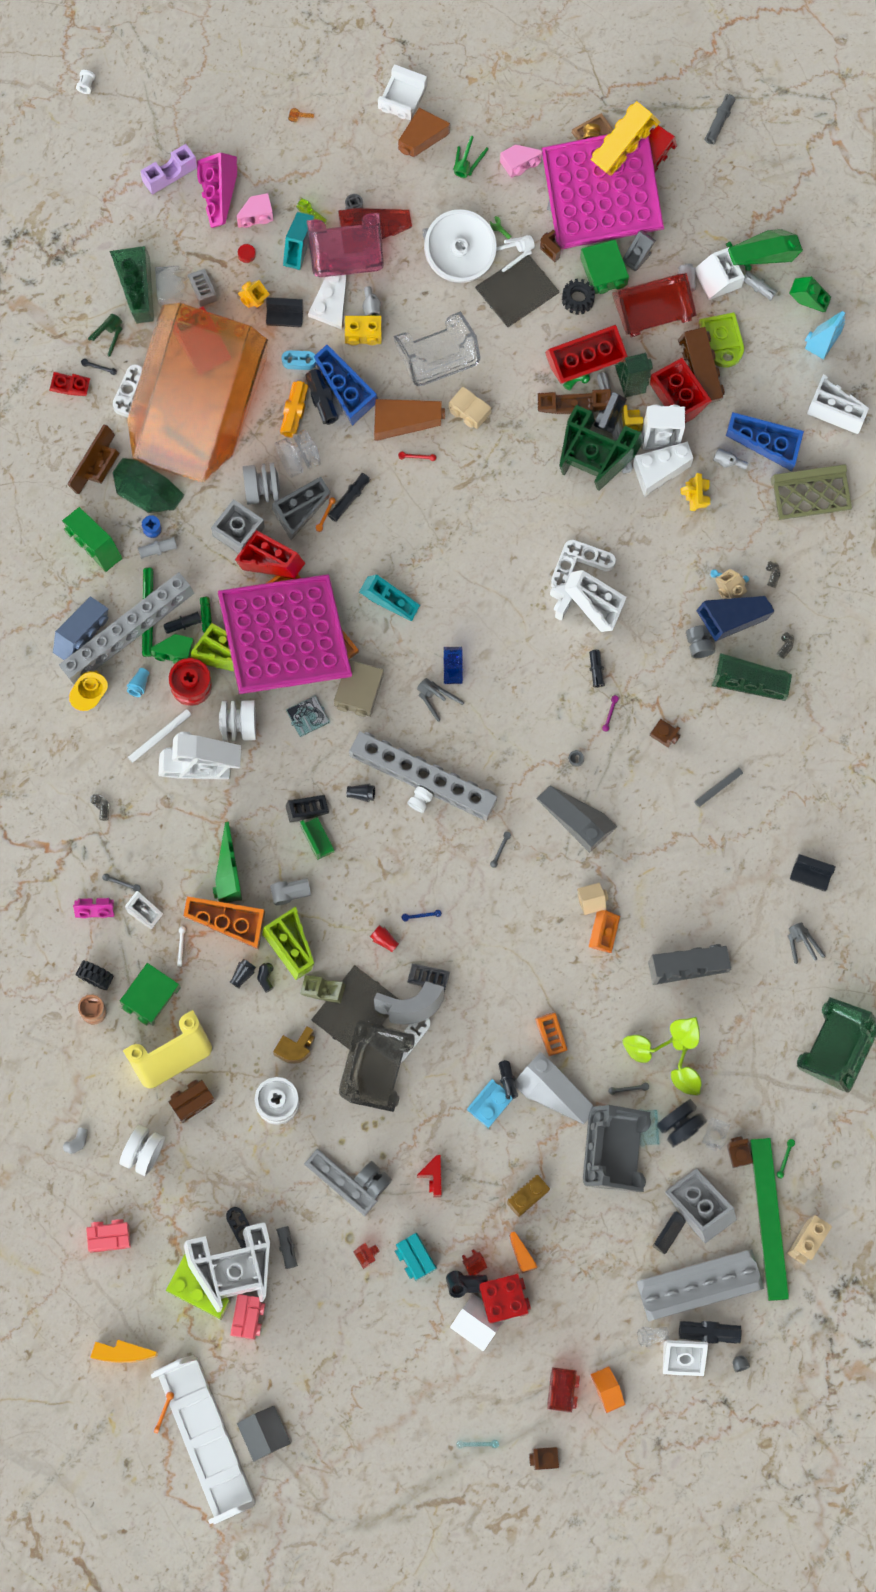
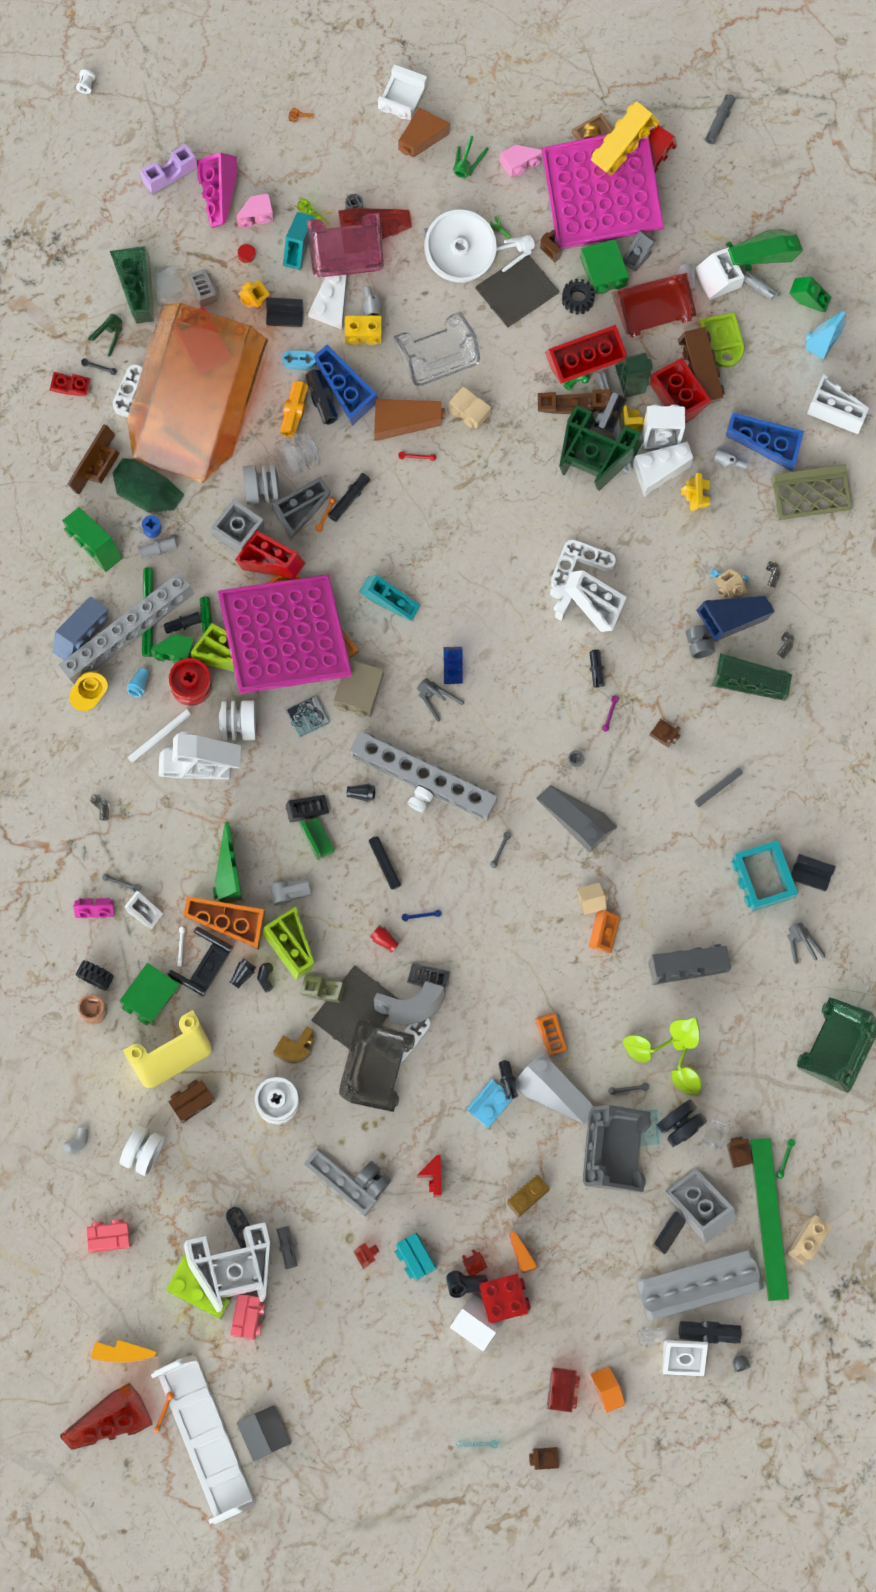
none -> clear red wedge [60,1383,153,1450]
none -> black plate [167,927,233,996]
none -> black axle [368,836,401,890]
none -> teal window [731,840,798,912]

